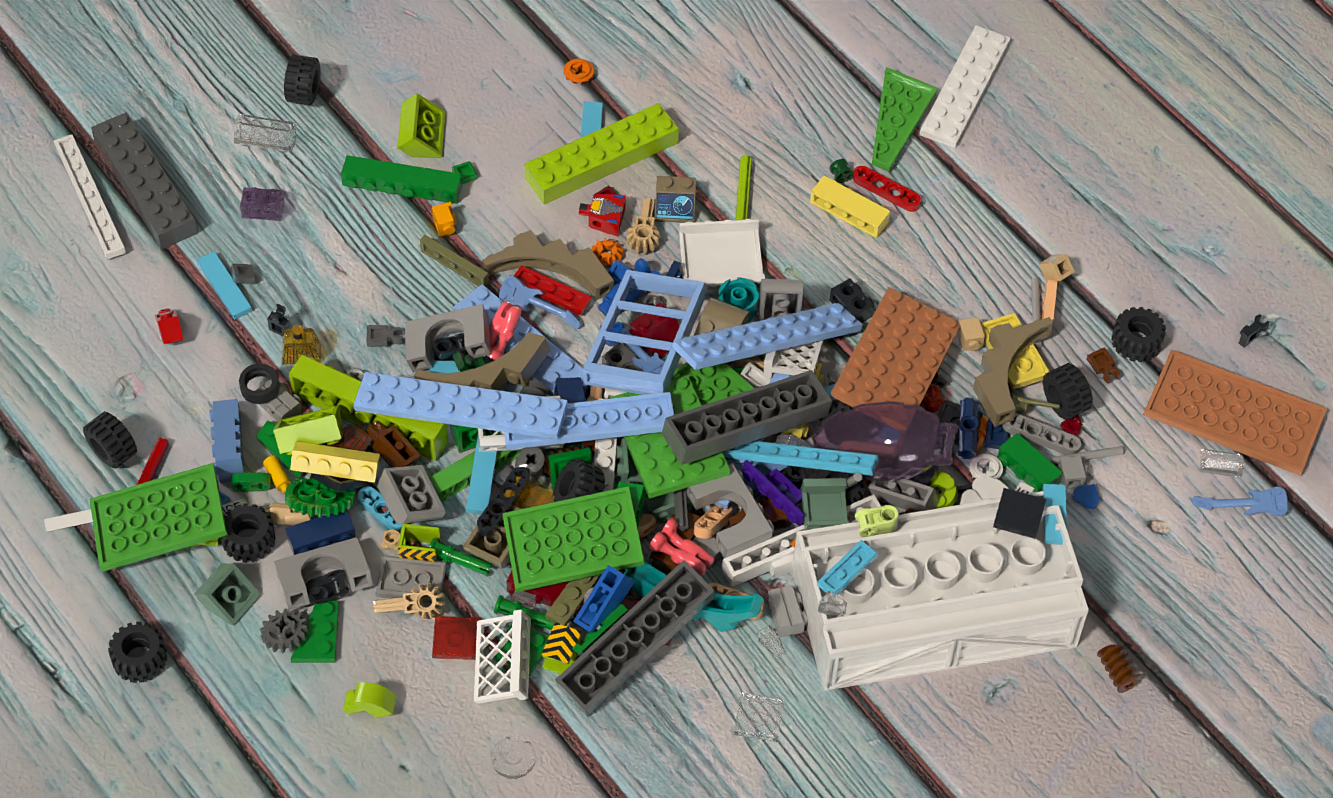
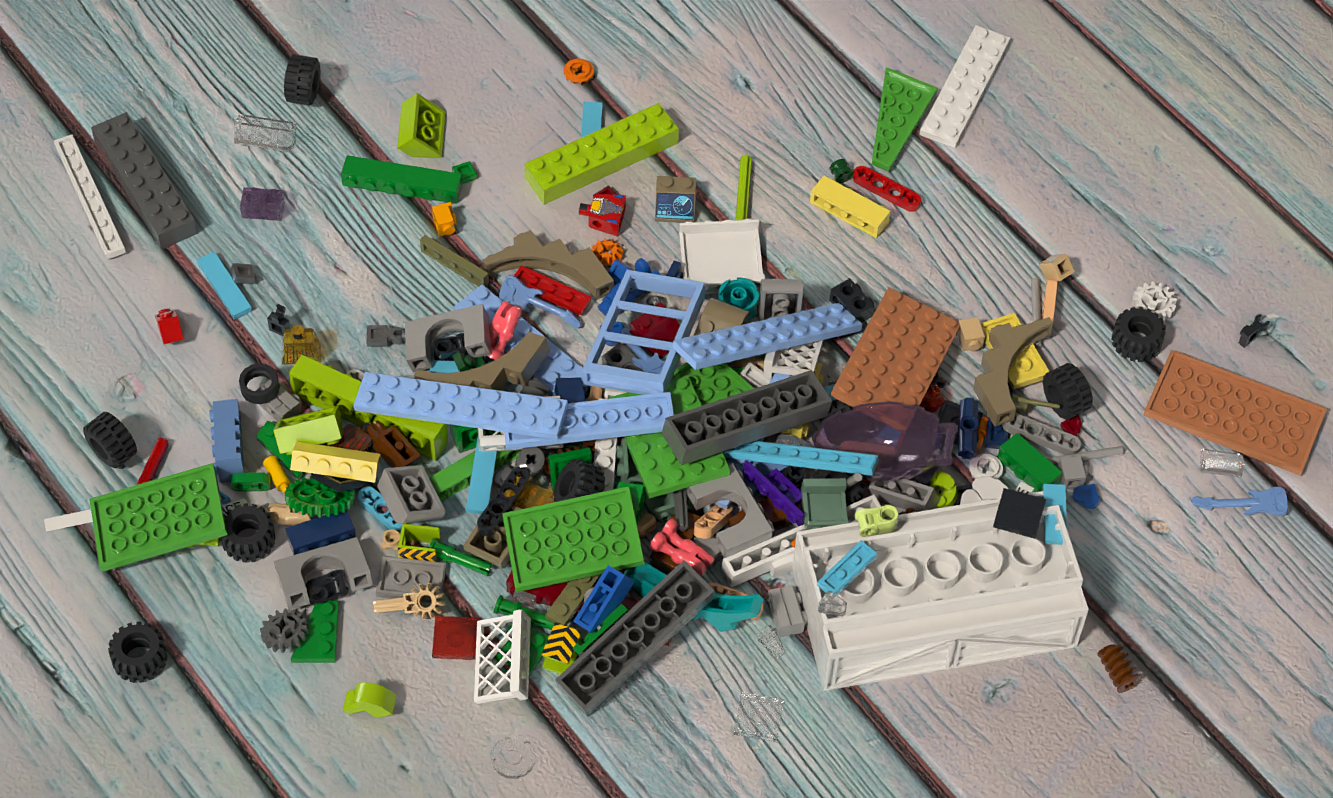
sand green slope [194,563,261,625] -> none
tan gear [626,197,660,255] -> none
reddish brown plate [1086,347,1120,383] -> none
none -> white gear [1132,282,1177,321]

